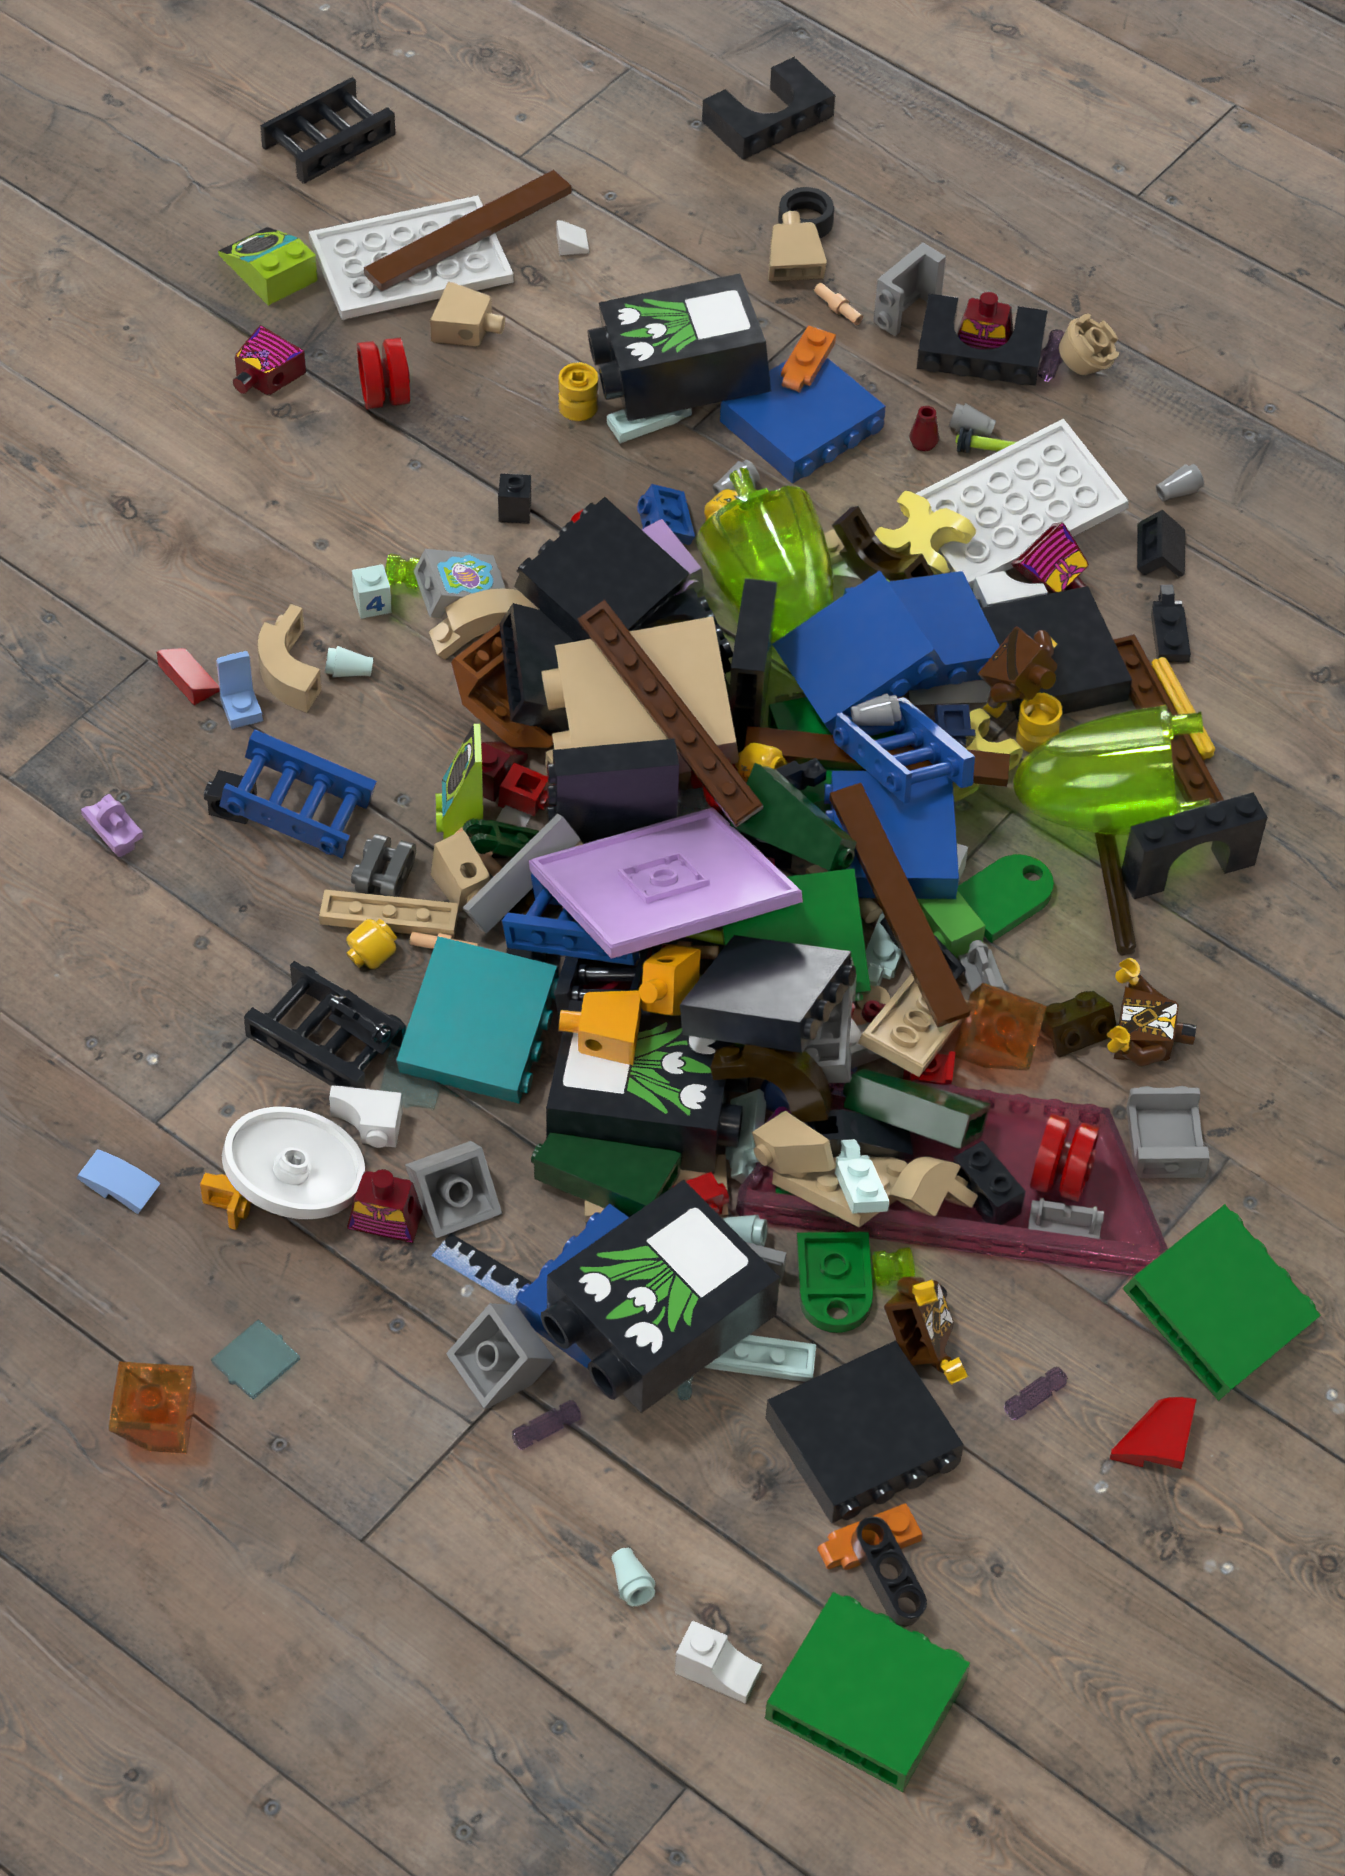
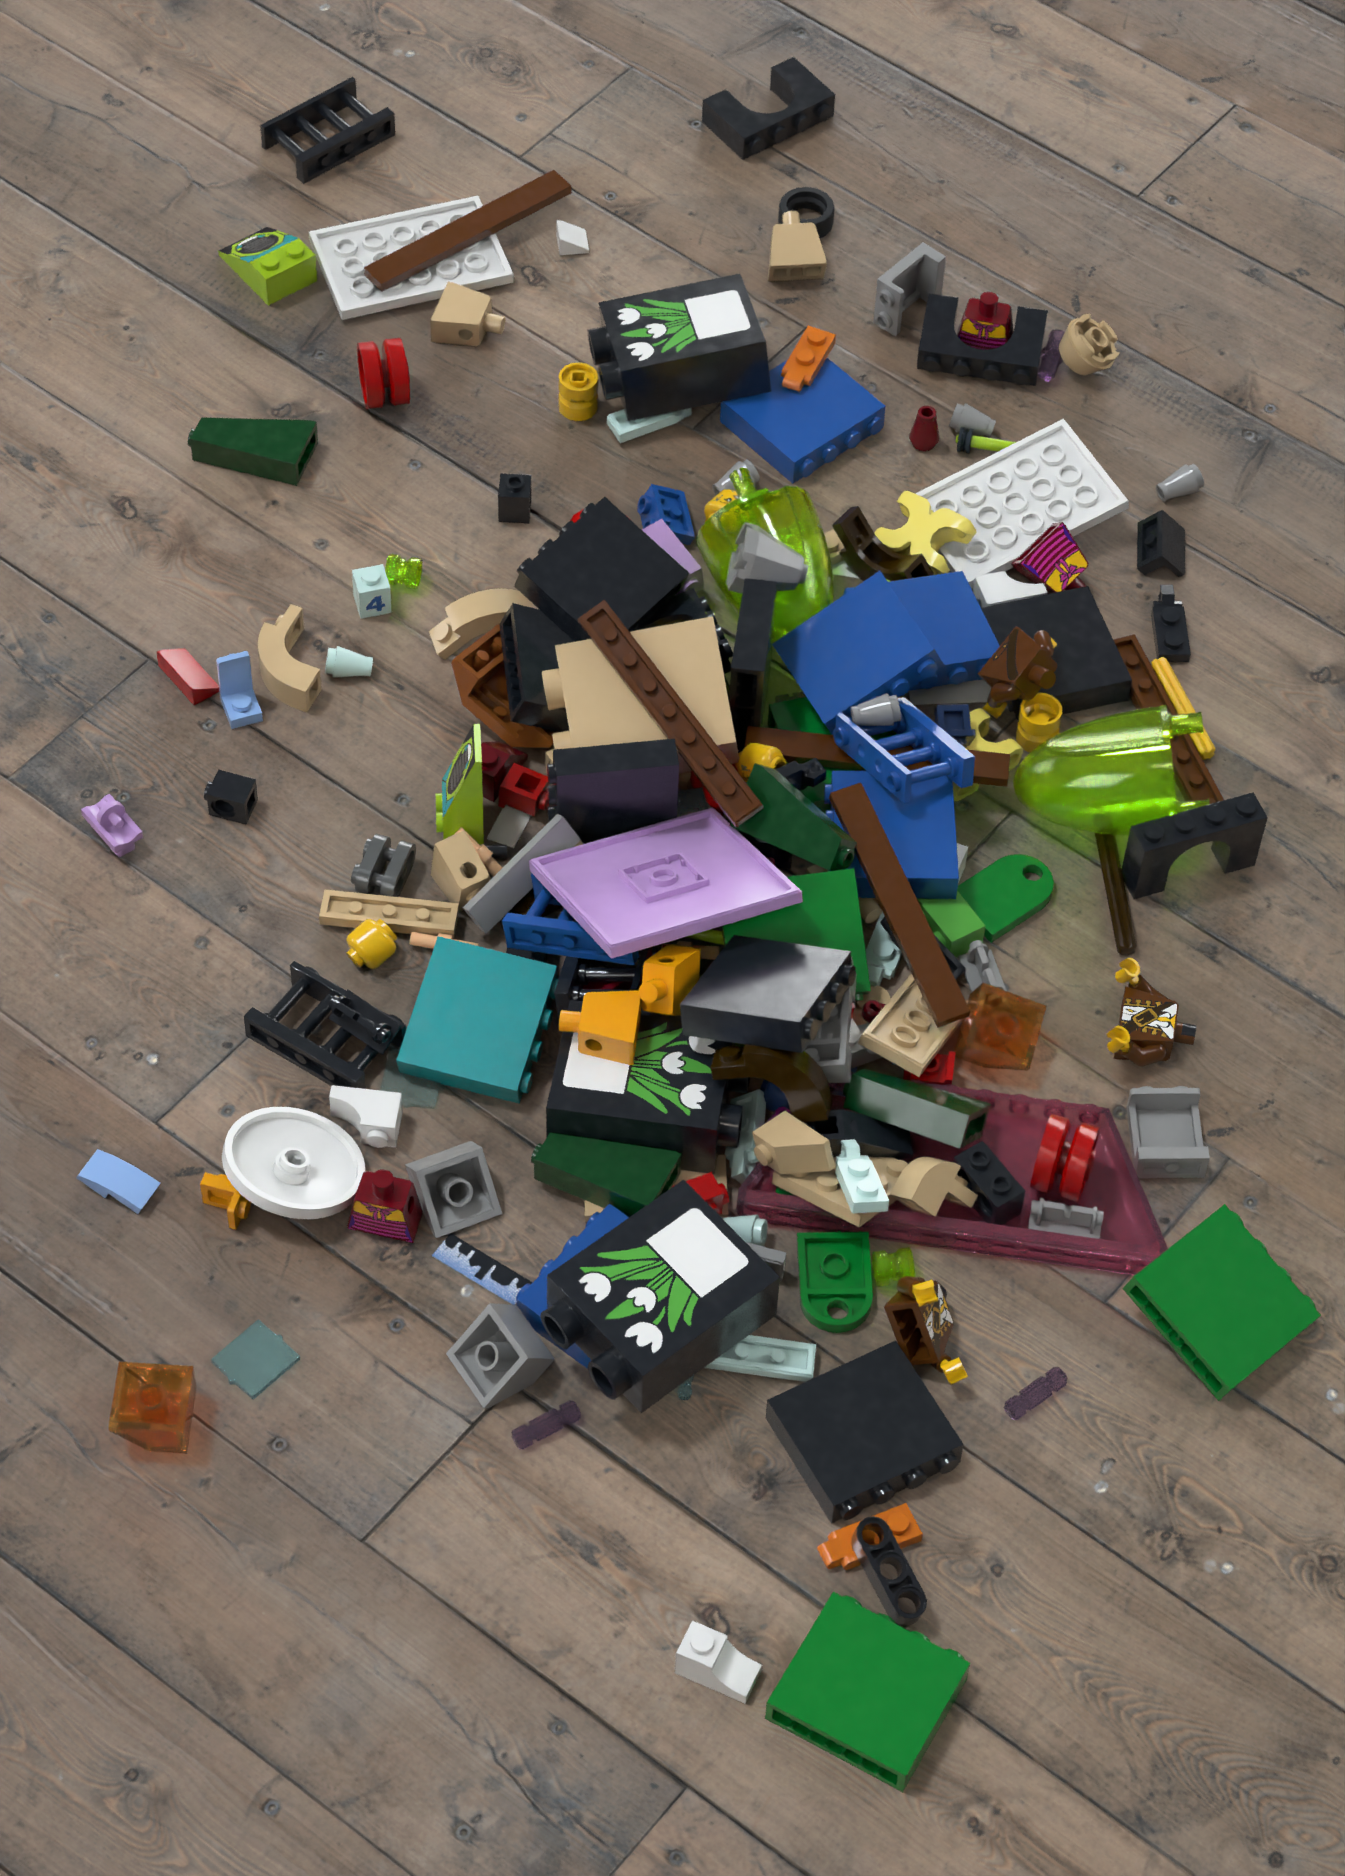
blue fence [219,729,377,858] -> none
dark red torso [233,325,306,395] -> none
panel [414,549,506,618] -> none
dark green hinge [463,818,539,857] -> none
light aqua cone [611,1548,655,1606] -> none
light nougat bar [814,283,863,325] -> none
dark brown bracket [1033,991,1117,1057] -> none
red slope [1110,1397,1197,1469] -> none
none -> dark green slope [188,417,318,486]
none -> light grey cone [726,522,808,593]

